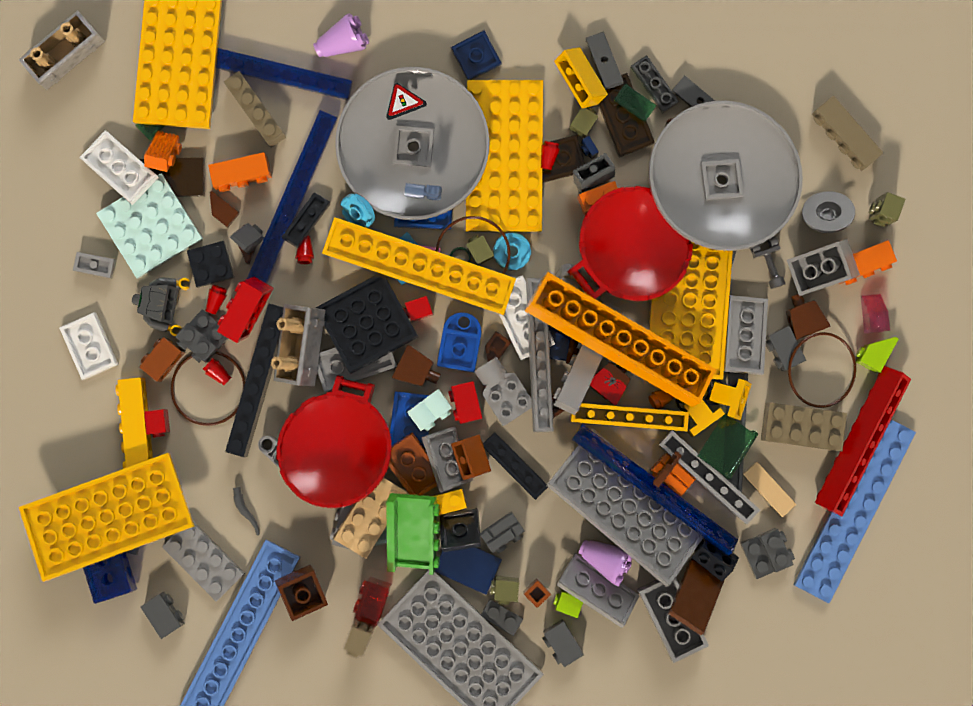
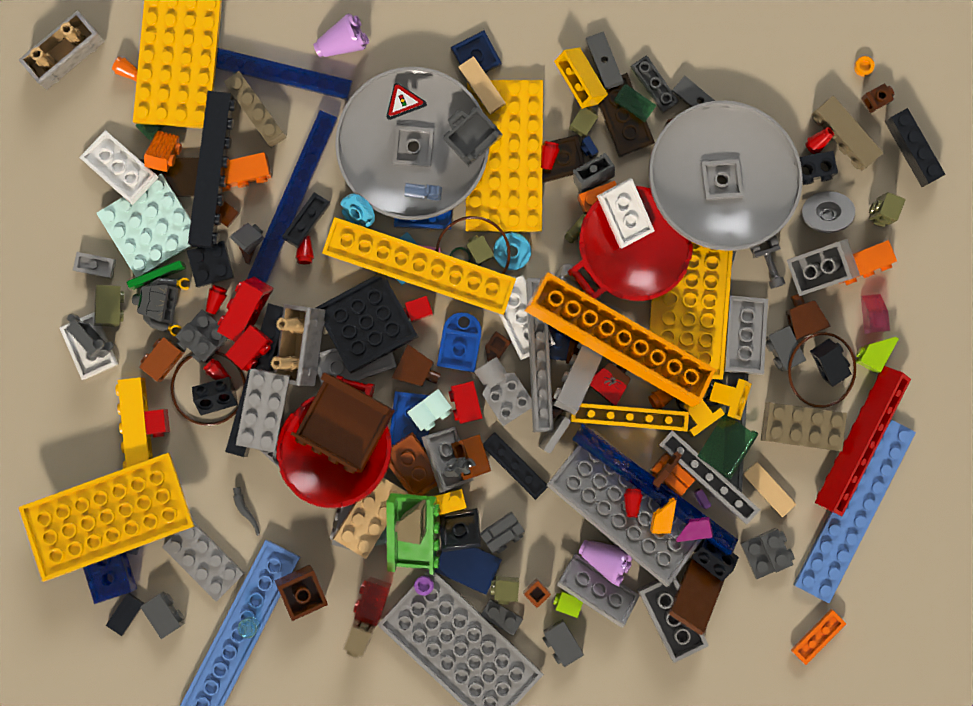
none -> dark grey piece [66,314,114,358]
none -> olive brick [94,285,124,327]
none -> black tile [106,593,145,636]
none -> orange cone [112,57,138,82]
none -> green tile [127,260,187,290]
none -> black brick [188,91,237,249]
none -> black brick [192,377,238,415]
none -> red brick [225,325,273,371]
none -> light grey plate [236,368,290,453]
none -> clear light blue wheel [238,617,260,638]
none -> reddish brown panel [291,372,395,474]
none -> dark tan slope [395,500,426,544]
none -> medium lavender tile [414,575,434,596]
none -> dark grey plate [442,457,476,477]
none -> dark grey piece [444,107,503,167]
none -> tan tile [458,56,506,115]
none -> light grey tile [538,415,571,453]
none -> olive piece [564,212,586,243]
none -> white tile [597,178,655,248]
none -> red cone [623,489,643,518]
none -> light orange tile [650,498,676,534]
none -> magenta tile [676,517,713,542]
none -> medium lavender tile [694,488,711,509]
none -> orange plate [791,609,846,665]
none -> black brick [799,151,838,185]
none -> red cone [805,127,834,154]
none -> black brick [810,339,852,387]
none -> light orange tile [854,56,875,76]
none -> reddish brown brick [861,83,894,114]
none -> black brick [885,108,946,187]

